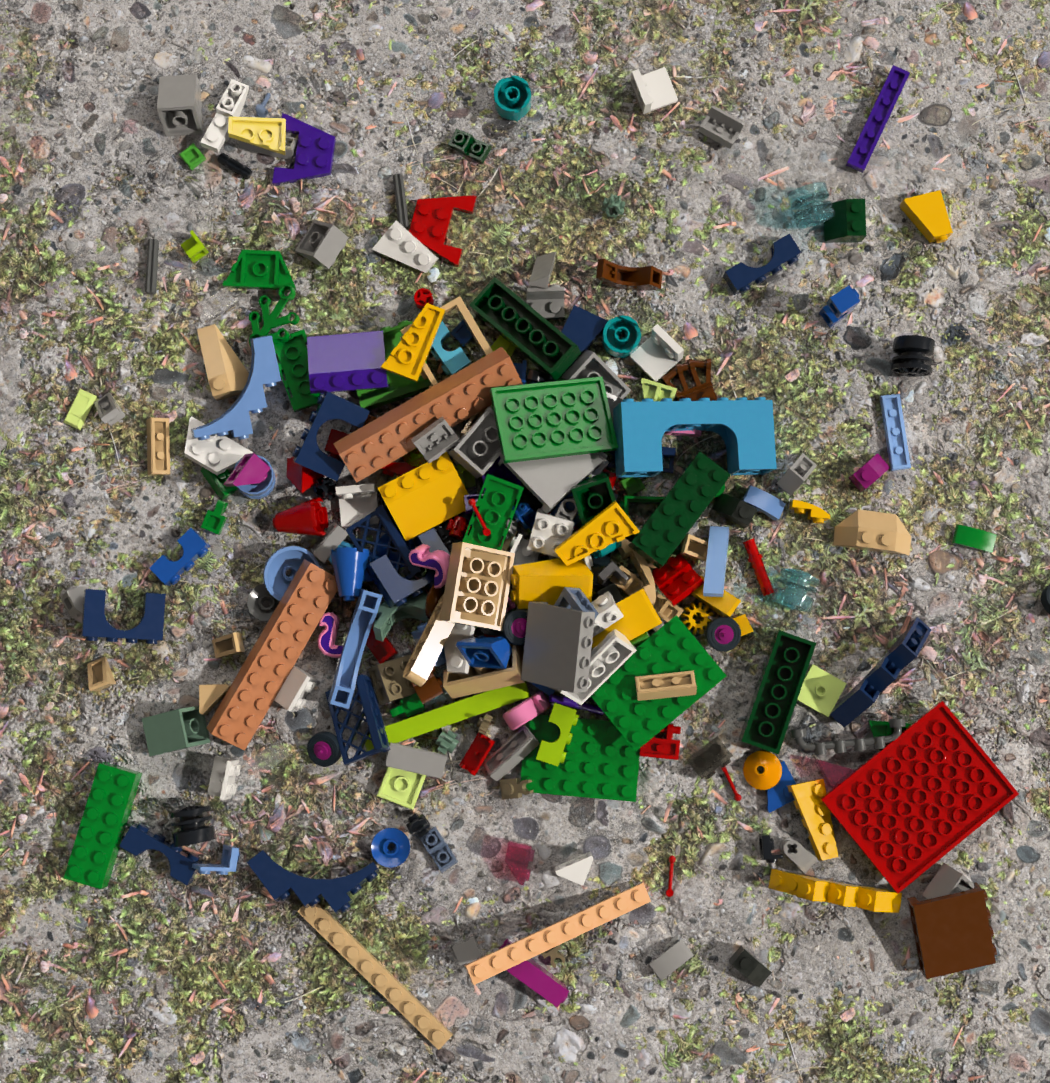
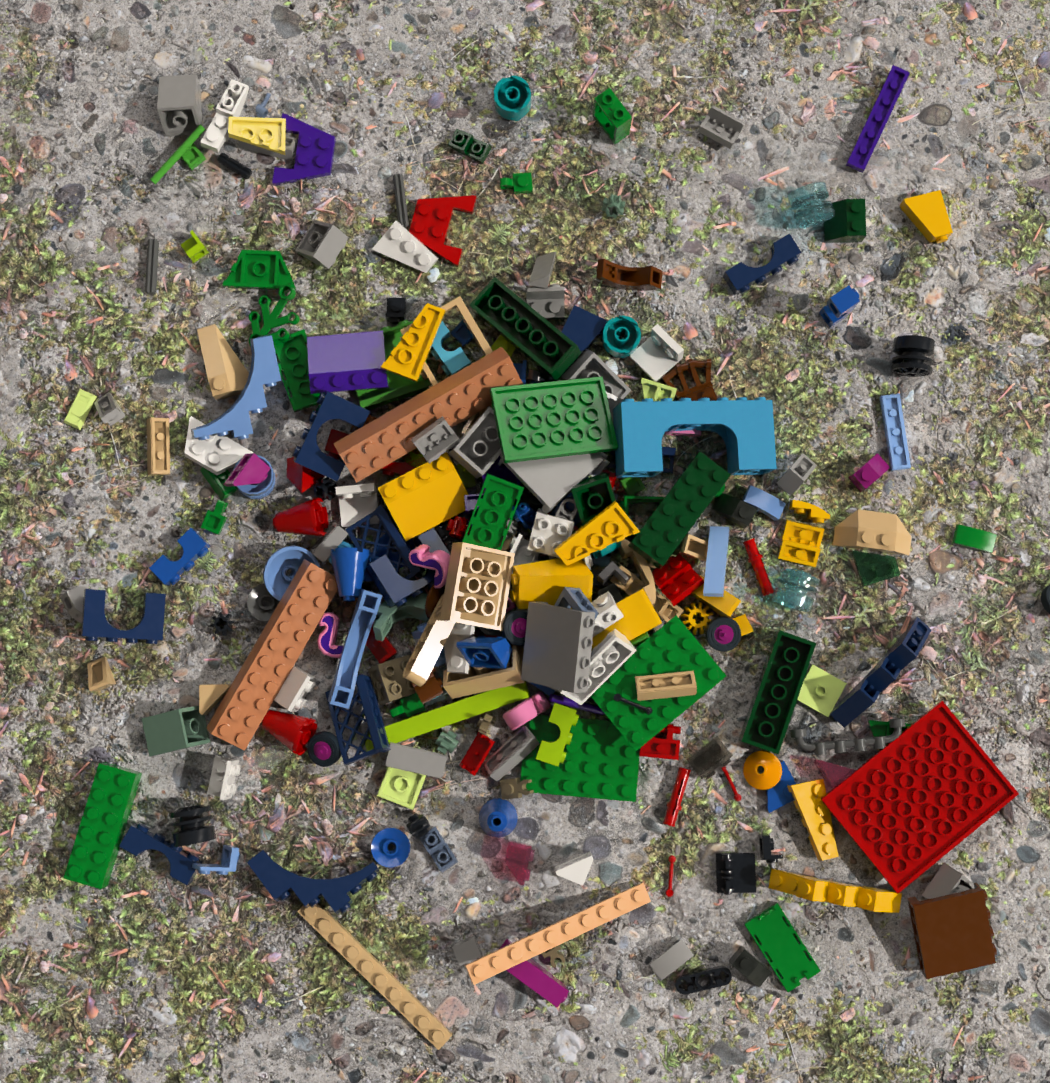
tan slope [212,632,245,658] -> none
red wheel [414,288,434,310] -> none
red hinge [468,498,491,536] -> none
white bracket [630,67,678,114] -> none
light grey piece [779,838,818,874] -> none
none -> bright green bar [150,124,206,184]
none -> black gear [210,612,236,636]
none -> red cone [262,710,317,756]
none -> black bracket [385,298,406,324]
none -> blue cone [479,798,518,838]
none -> green plate [500,172,533,194]
none -> green window [593,88,632,145]
none -> black hinge [613,694,653,715]
none -> red pin [663,767,691,827]
none -> black beam [675,966,732,995]
none -> black hinge [716,853,756,895]
none -> green piece [744,902,821,992]
none -> yellow slope [778,519,825,567]
none -> clear green wing [851,550,901,587]

